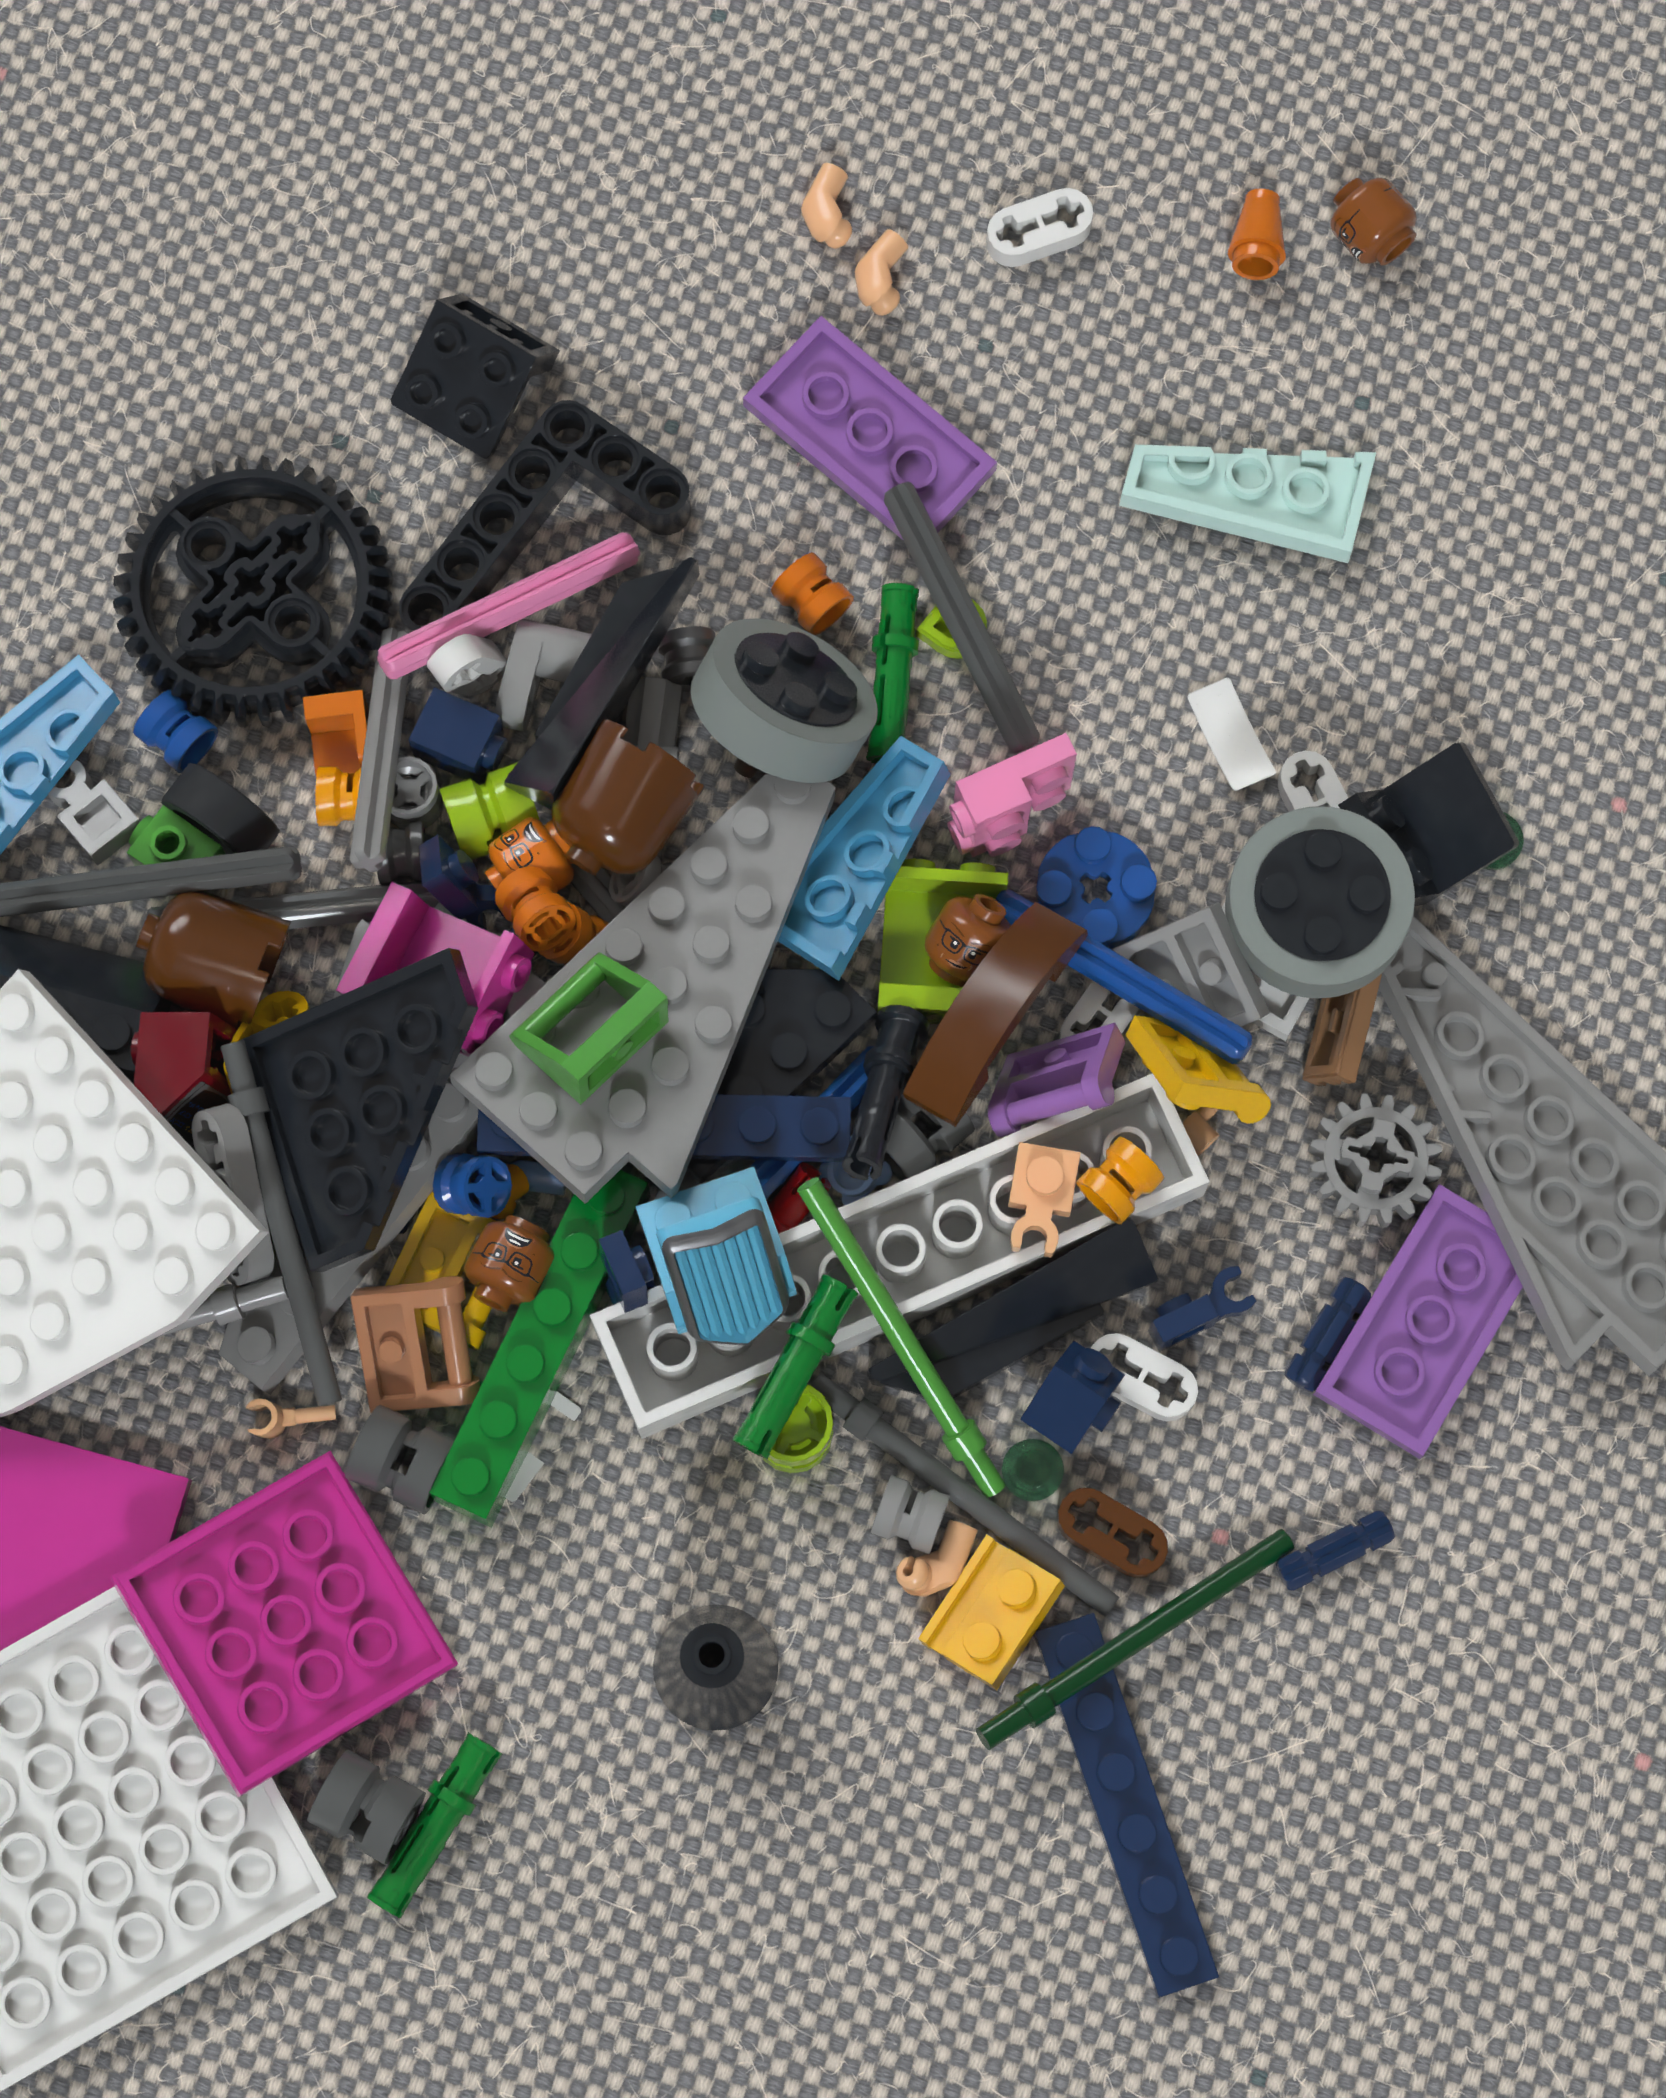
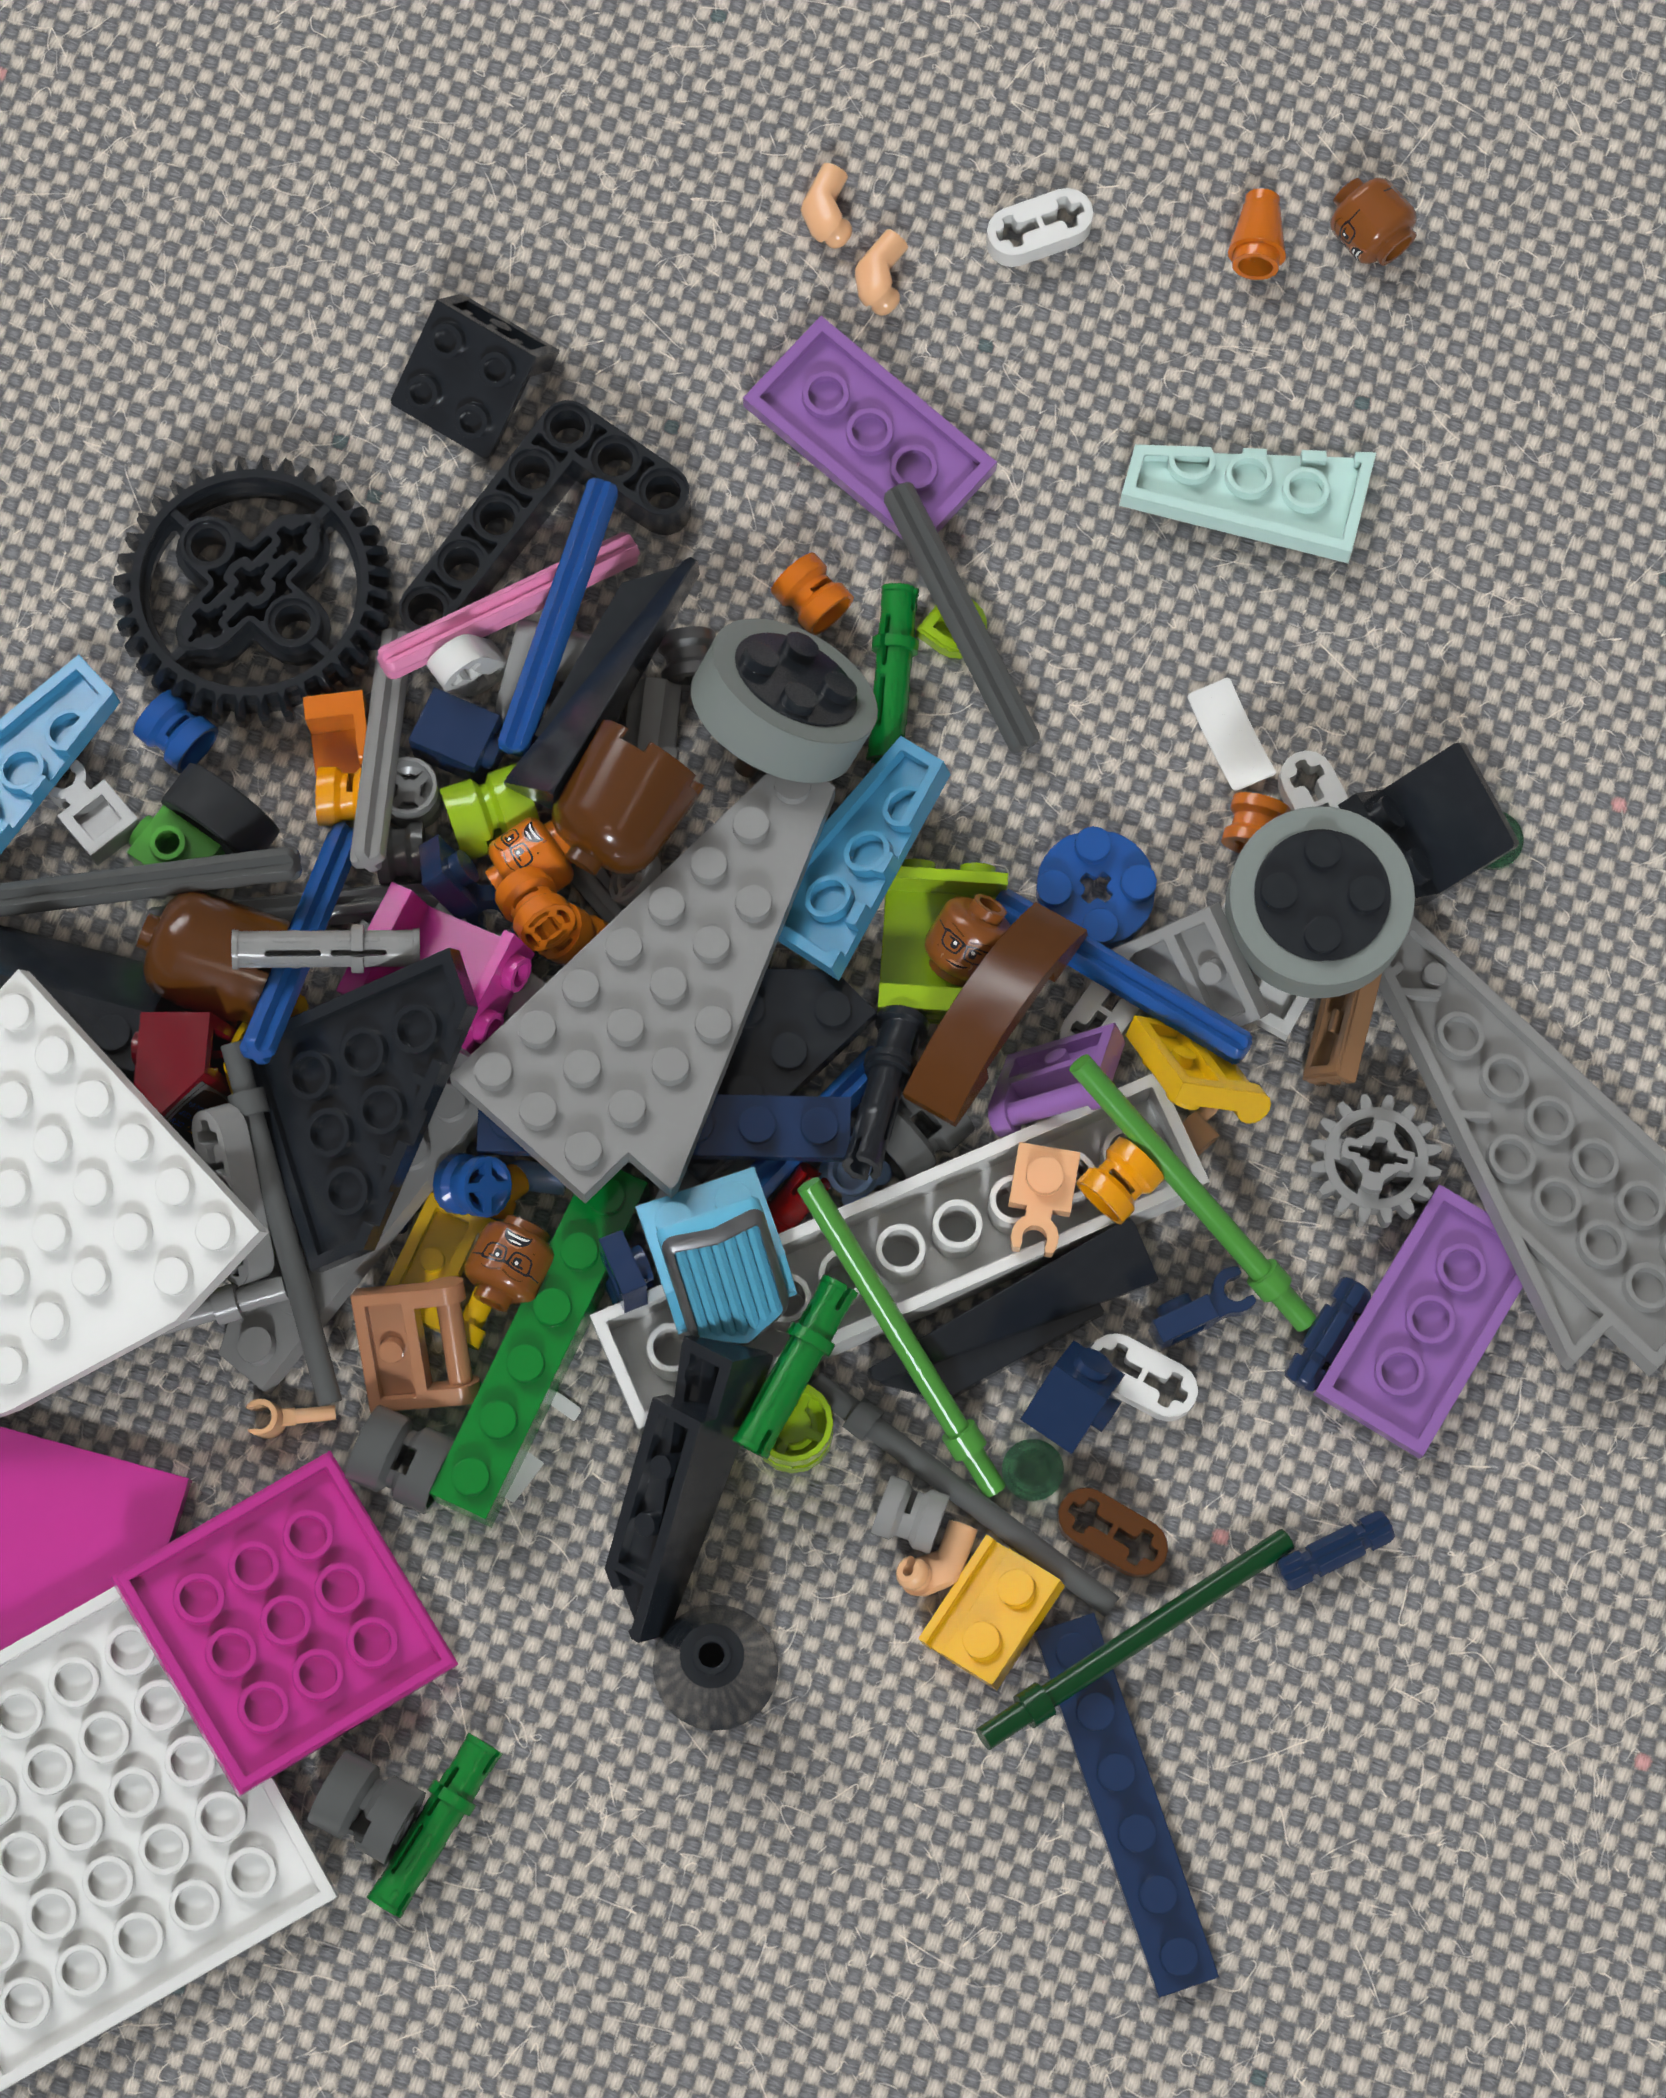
bright green tile [509,952,669,1105] -> none
bright pink plate [947,733,1077,857] -> none
none -> light grey pin [231,924,420,973]
none -> blue axle [240,822,354,1065]
none -> blue axle [498,478,618,757]
none -> black wedge [604,1335,773,1643]
none -> bright green bar [1069,1054,1316,1332]
none -> orange wheel [1221,792,1291,853]

